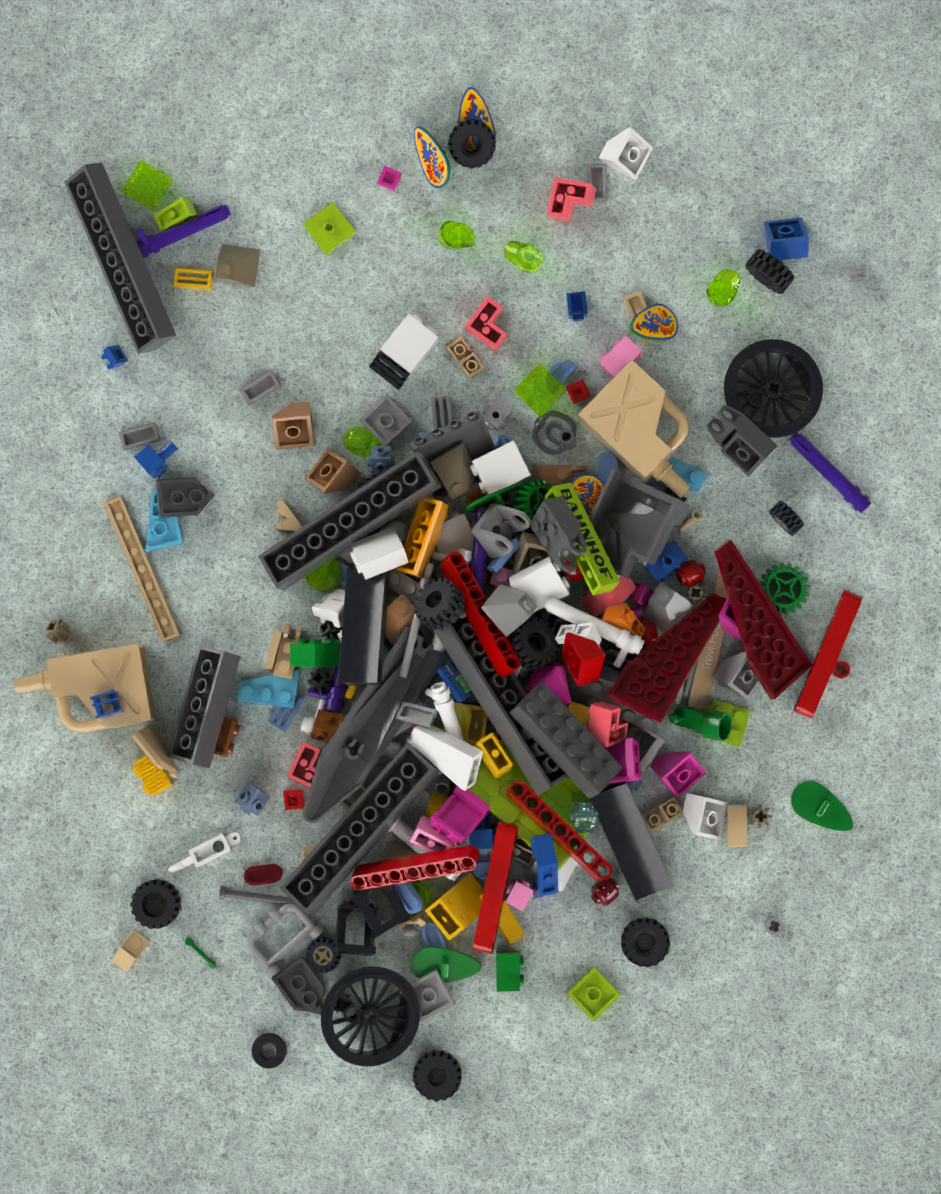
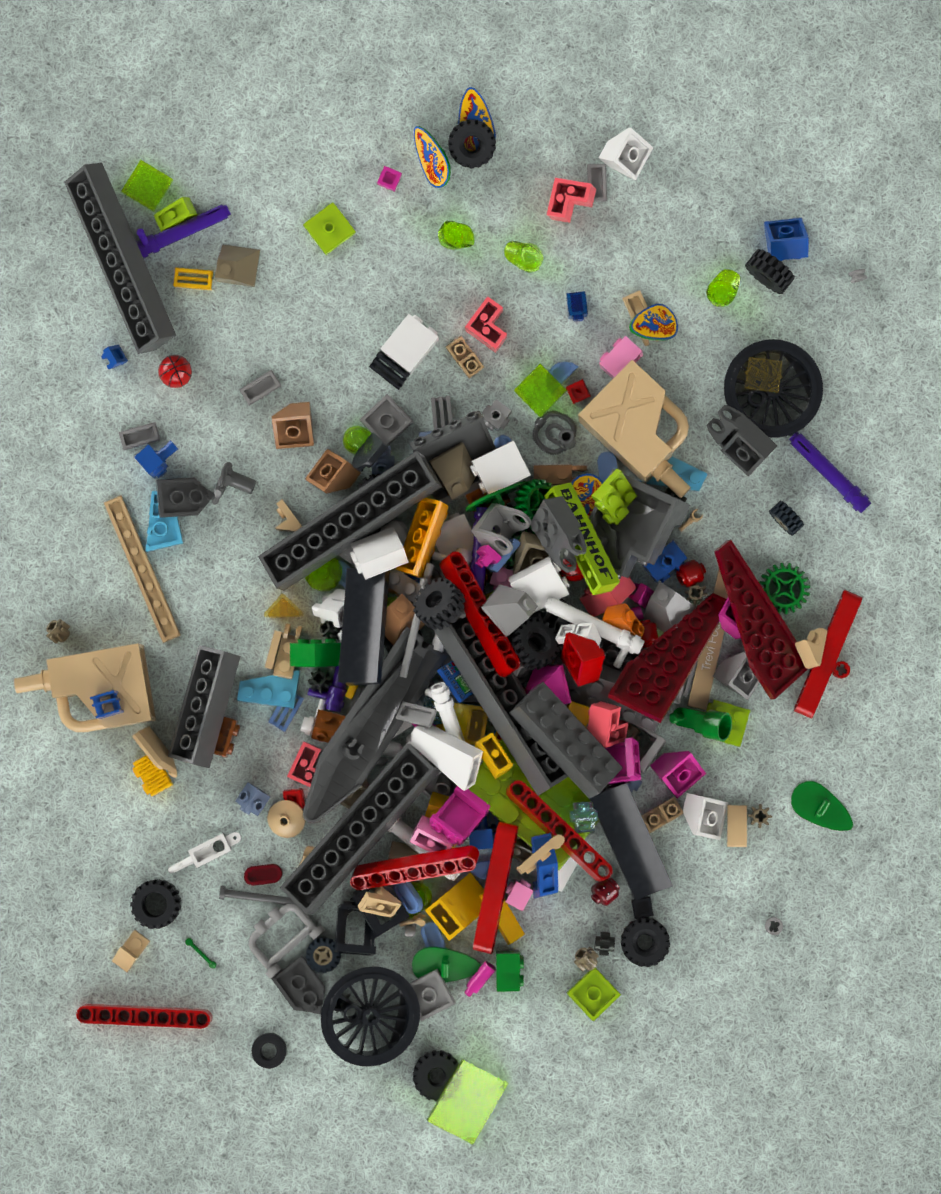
none -> red beam [76,1004,212,1029]
none -> red piece [158,355,192,388]
none -> dark grey piece [212,462,256,505]
none -> clear yellow slope [264,593,304,618]
none -> tan dish [267,800,305,838]
none -> black tile [352,432,387,472]
none -> tan slope [358,887,402,918]
none -> clear neon green piece [427,1059,509,1145]
none -> dark pink cylinder [464,961,496,997]
none -> dark pink tile [475,545,502,568]
none -> tan hinge [516,834,565,875]
none -> dark tan gear [574,946,599,972]
none -> lime plate [591,469,637,525]
none -> pearl dark grey gear [594,932,615,956]
none -> black tile [631,896,654,919]
none -> clear yellow piece [745,357,782,393]
none -> tan slope [795,628,828,669]

